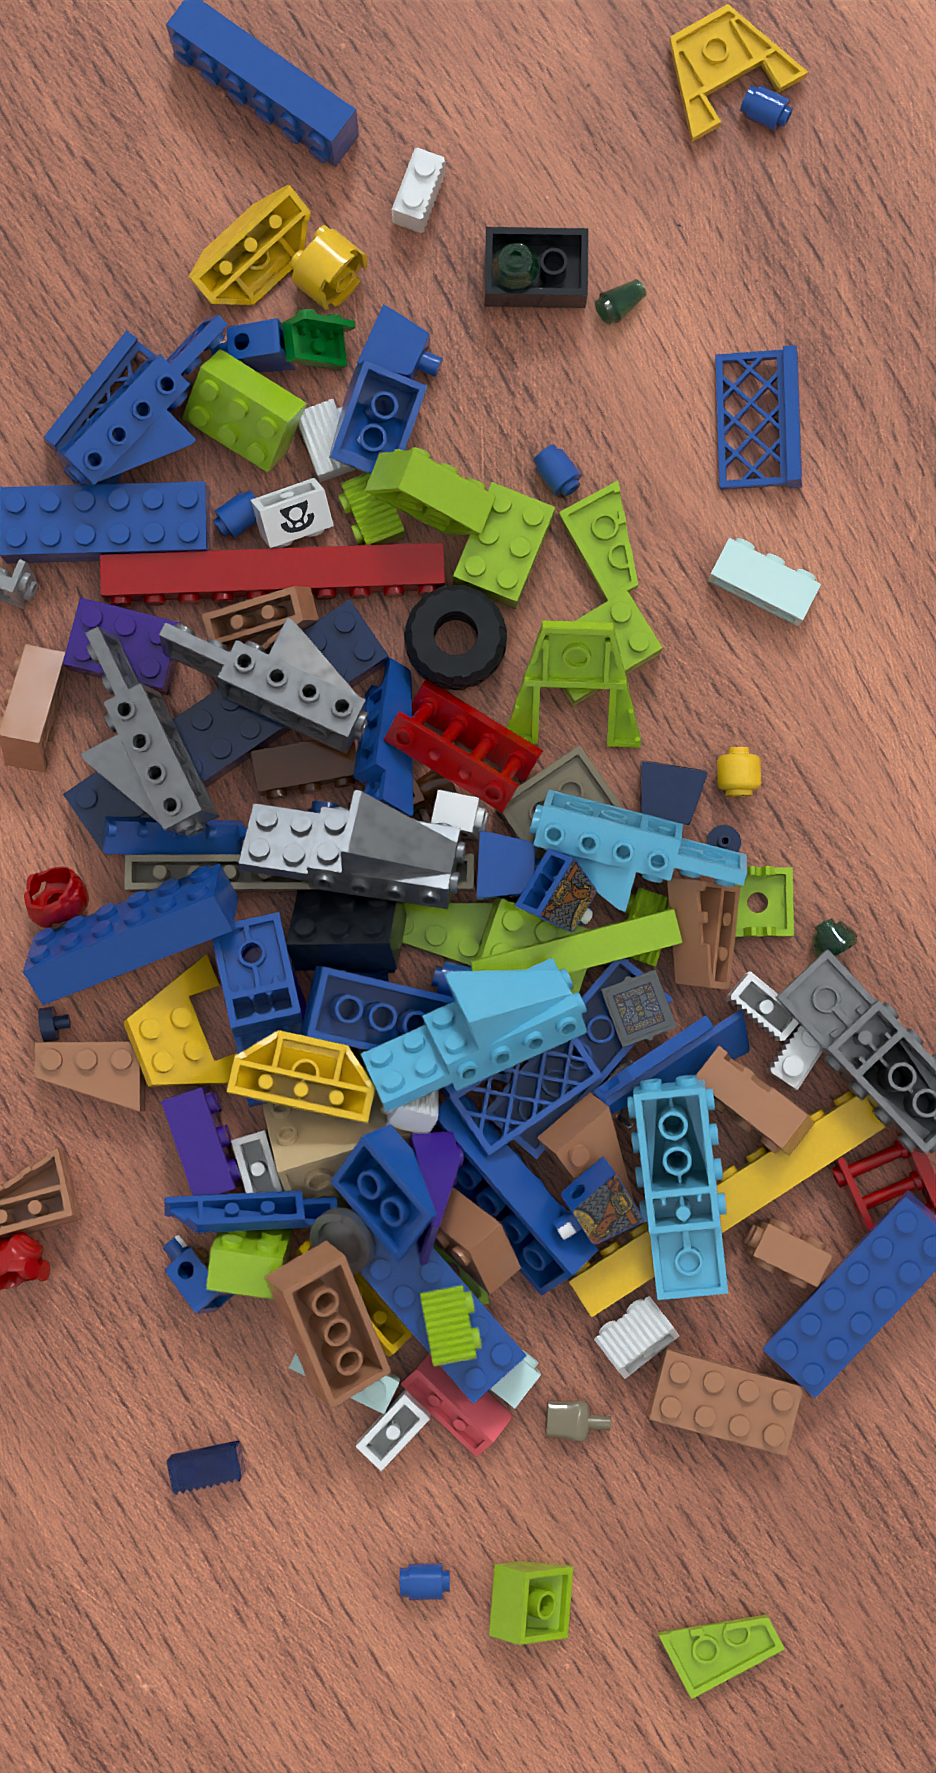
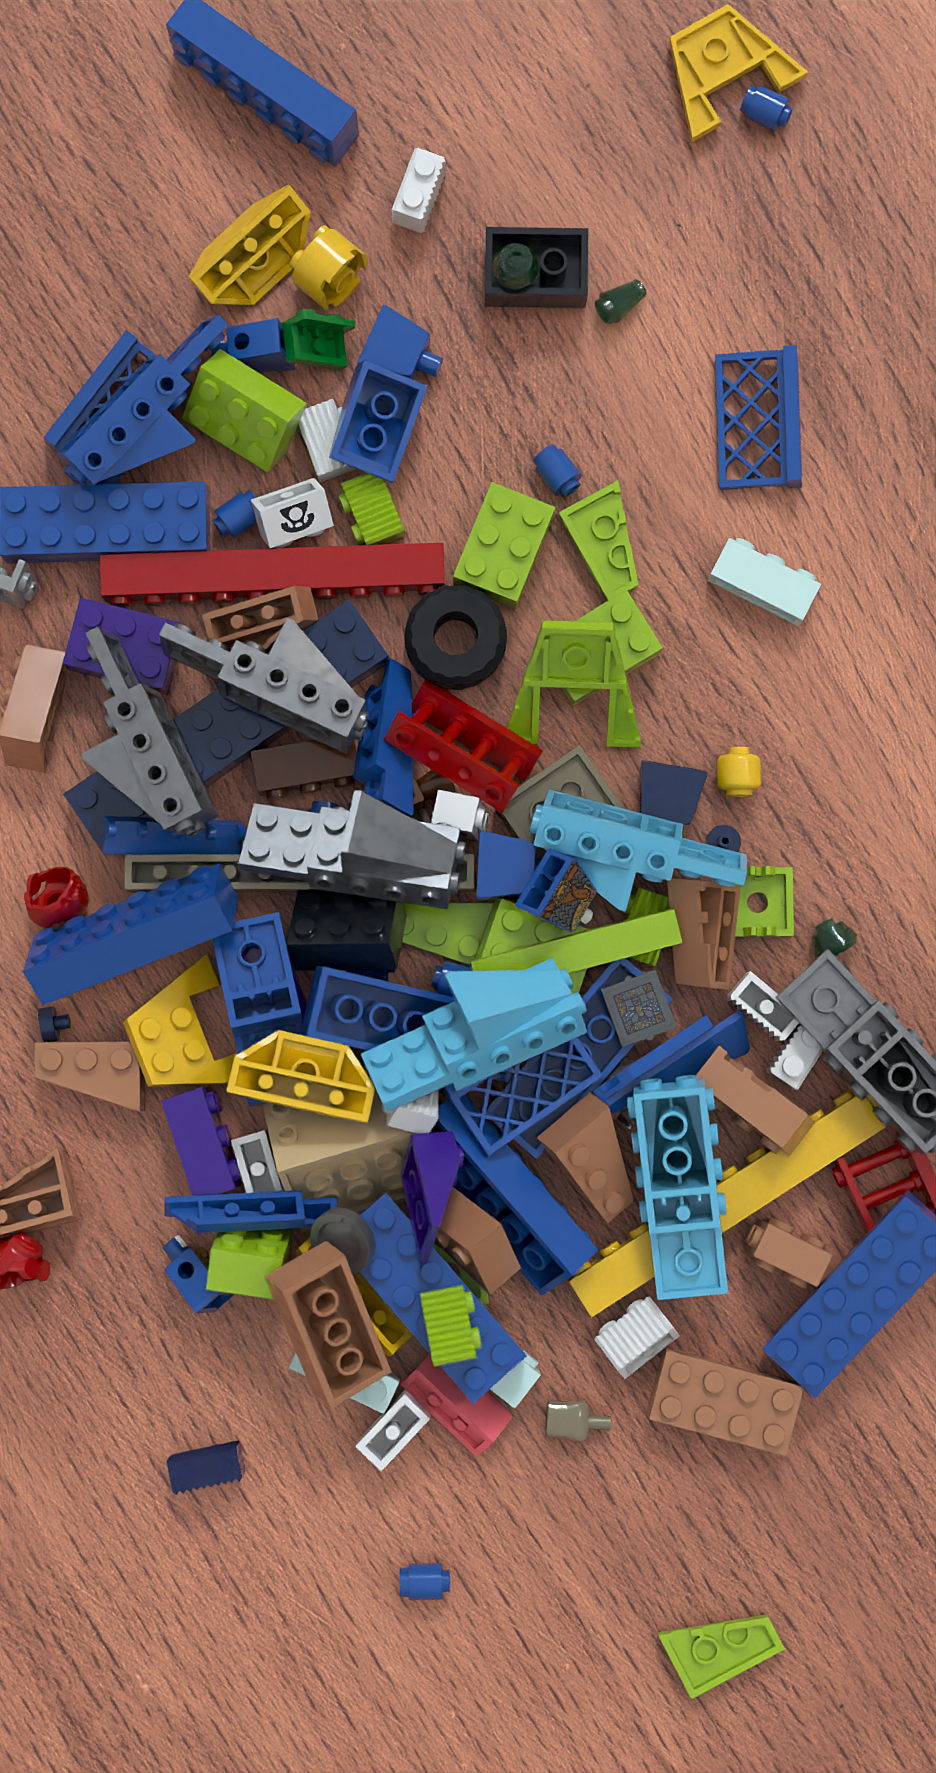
blue slope [330,1124,437,1262] -> none
lime brick [365,447,496,535] -> none
lime slope [489,1561,573,1645] -> none
torso [553,1156,645,1244] -> none

